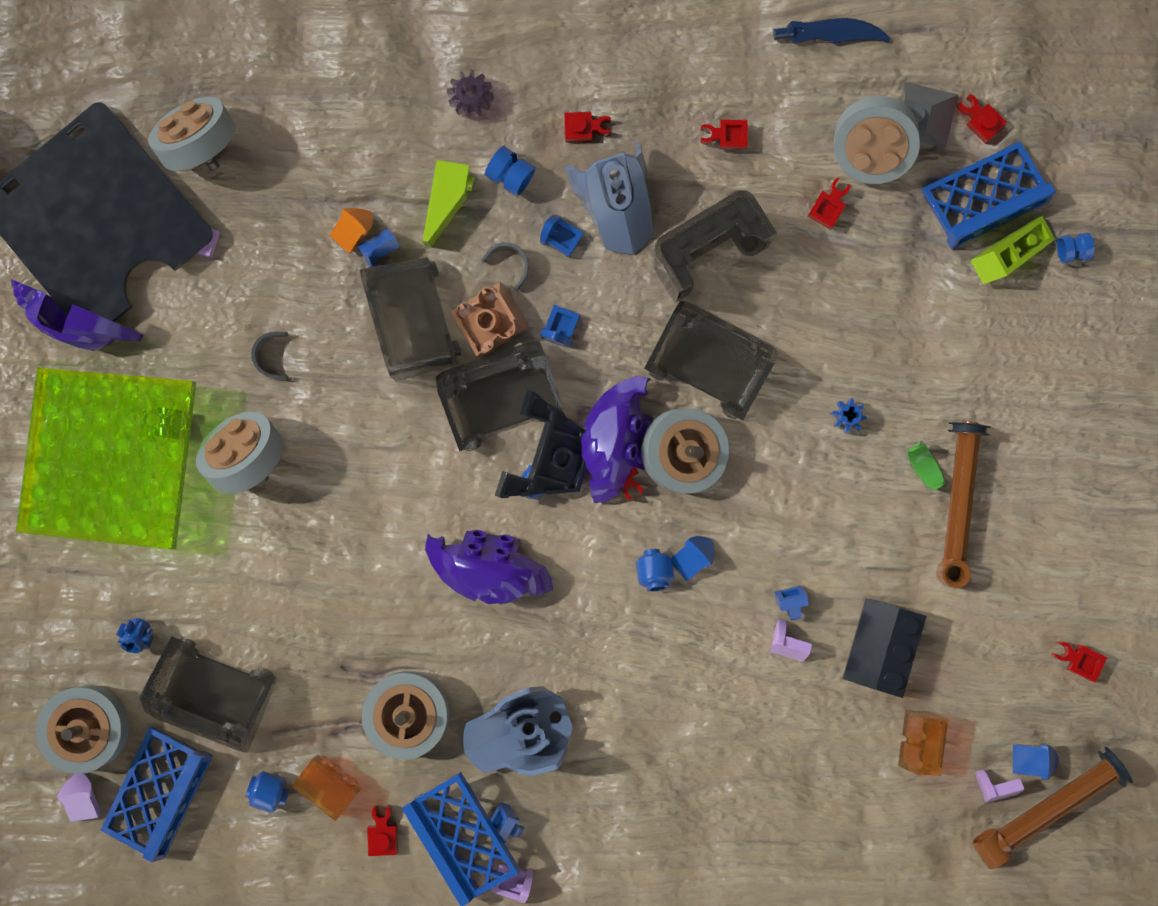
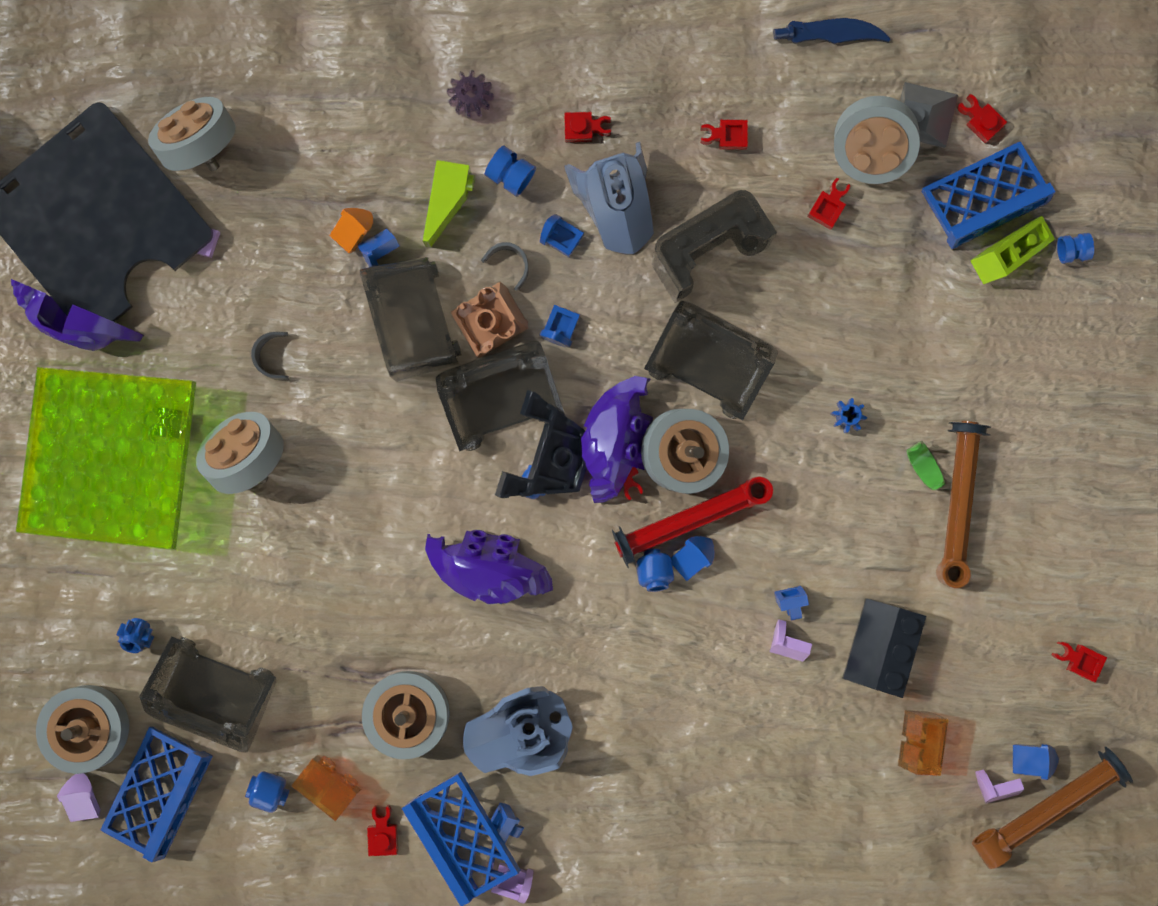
none -> red piece [612,476,773,568]

